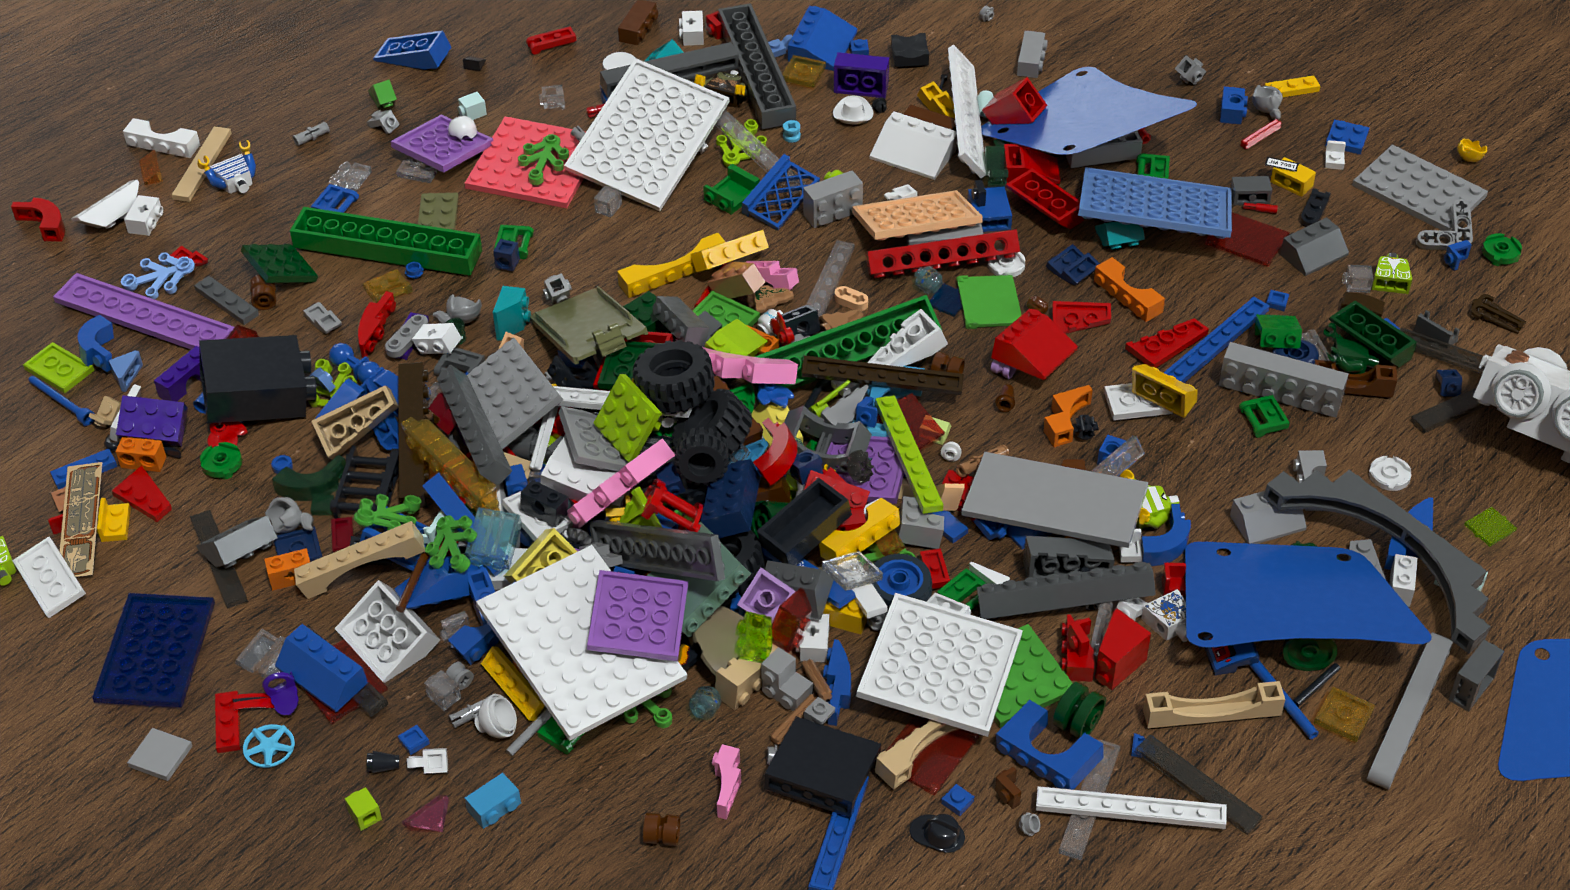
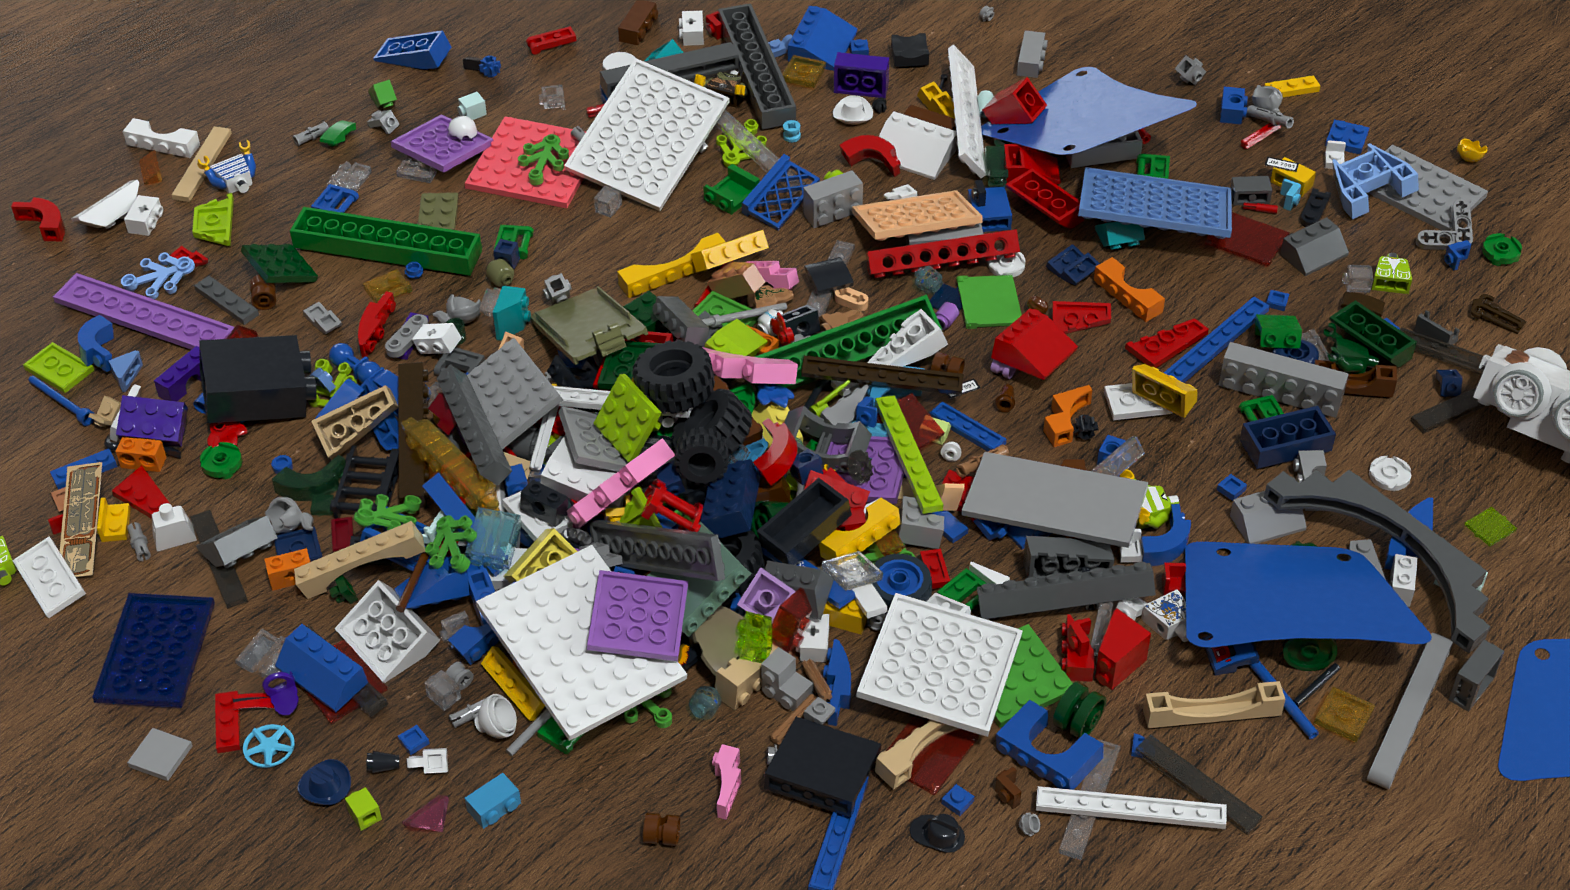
none -> light grey pin [127,522,151,561]
none -> white torso [152,503,197,552]
none -> lime wing [192,193,234,246]
none -> dark blue hat [297,759,351,805]
none -> green slope [320,120,356,146]
none -> dark green tile [329,575,358,604]
none -> blue gear [479,56,501,77]
none -> clear brick [479,287,501,317]
none -> olive head [486,259,514,287]
none -> light grey bar [702,303,787,327]
none -> black slope [804,257,854,295]
none -> red arch [840,135,901,177]
none -> blue tile [930,402,1007,451]
none -> medium lavender brick [935,302,959,330]
none -> sticker [947,378,981,399]
none -> blue plate [1217,474,1247,501]
none -> dark blue brick [1240,406,1336,469]
none -> light grey pin [1247,105,1294,128]
none -> medium azure bracket [1280,179,1301,211]
none -> light blue wedge [1332,144,1419,219]

